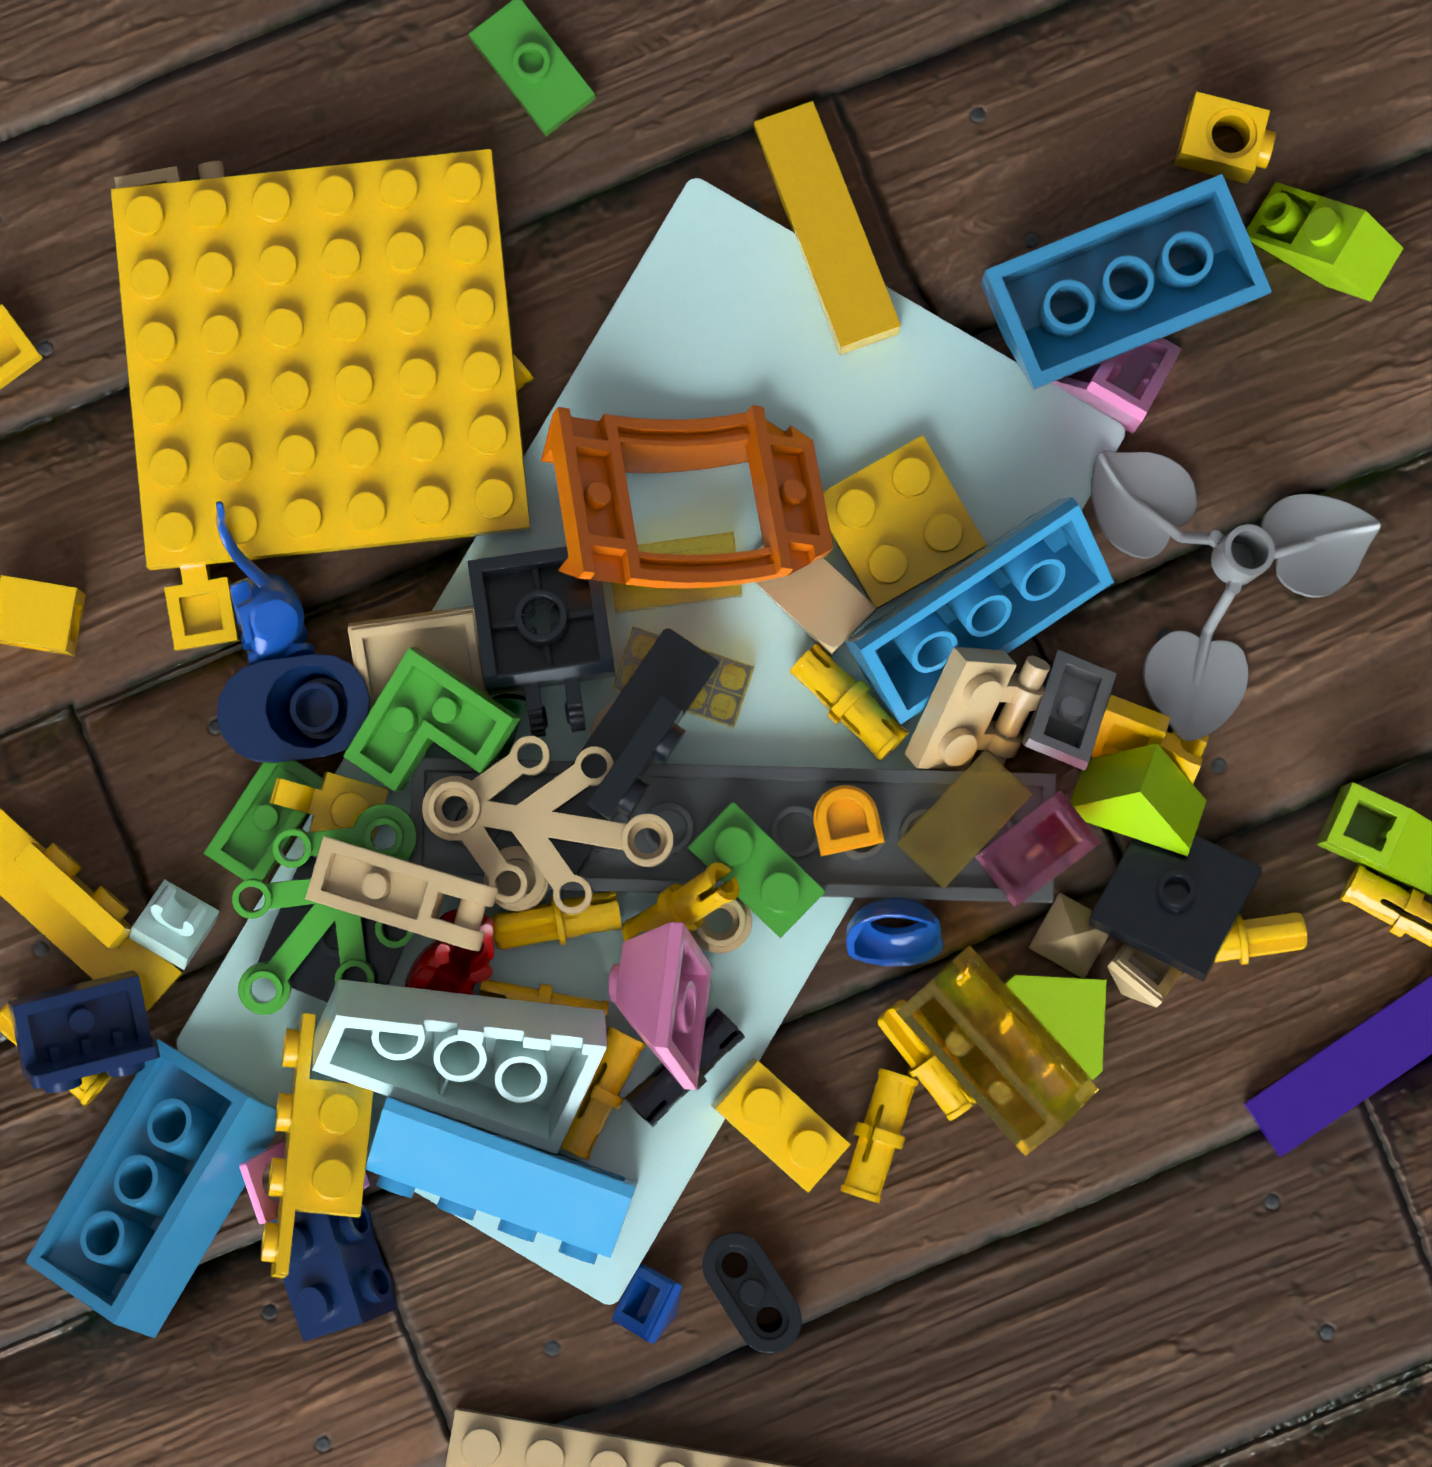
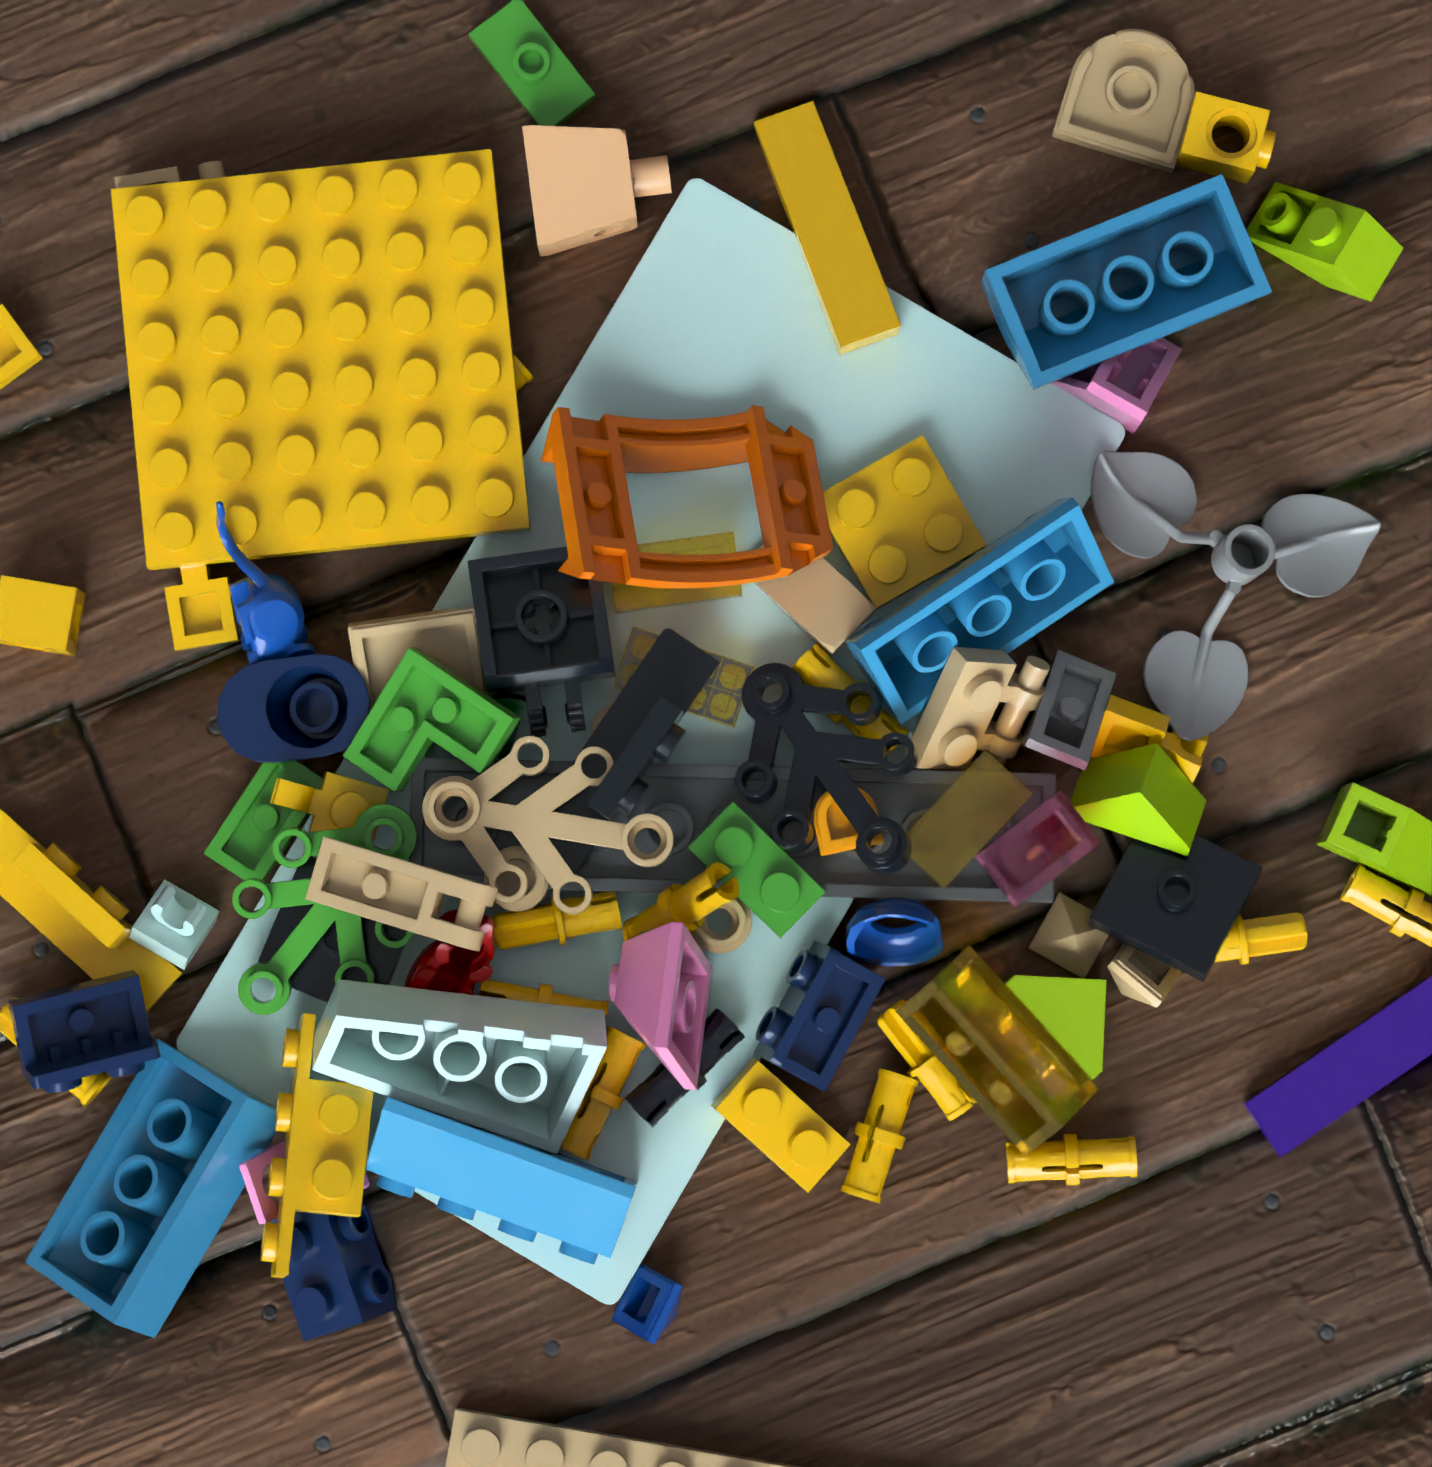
black plate [703,1232,802,1353] -> none
none -> light nougat torso [522,125,672,257]
none -> black plant [735,663,918,875]
none -> dark blue bracket [754,940,885,1092]
none -> yellow pin [1006,1134,1137,1186]
none -> tan tile [1051,29,1195,173]

